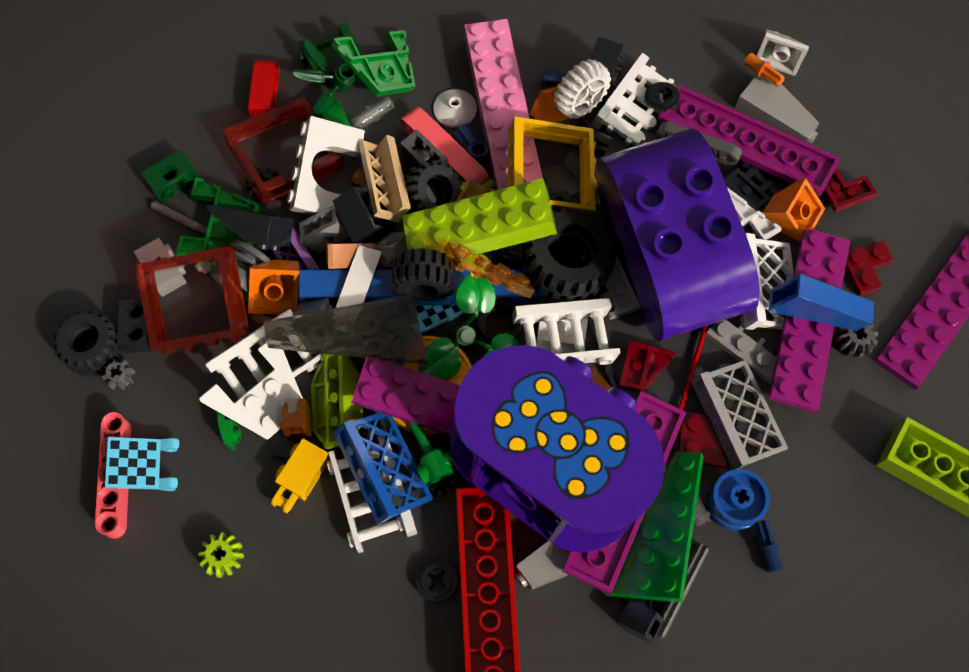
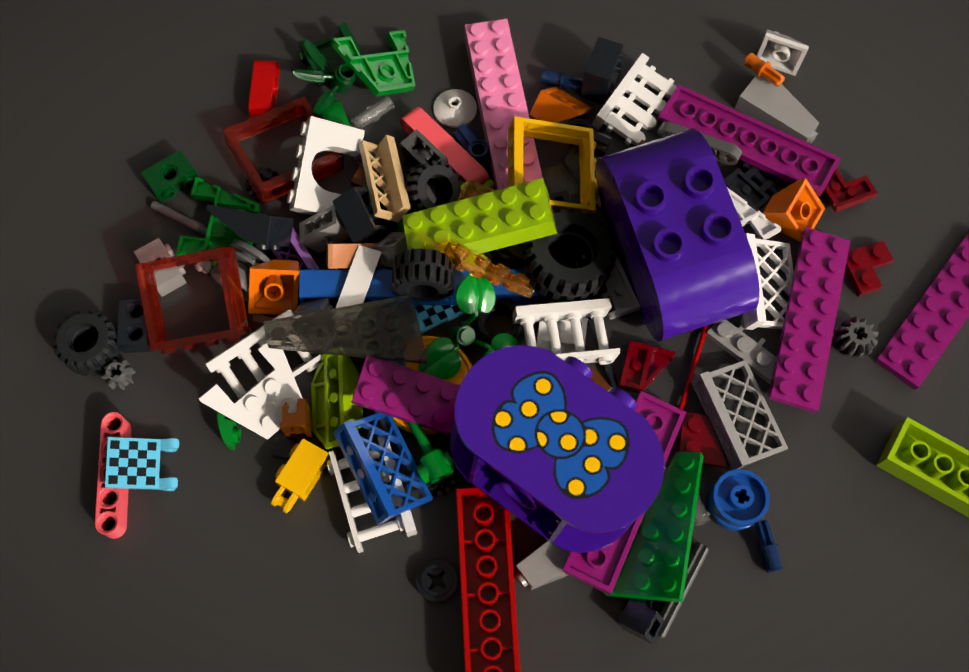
lime gear [198,532,244,578] -> none
white gear [554,59,611,119] -> none
black gear [644,82,680,113] -> none
blue slope [768,274,874,331] -> none

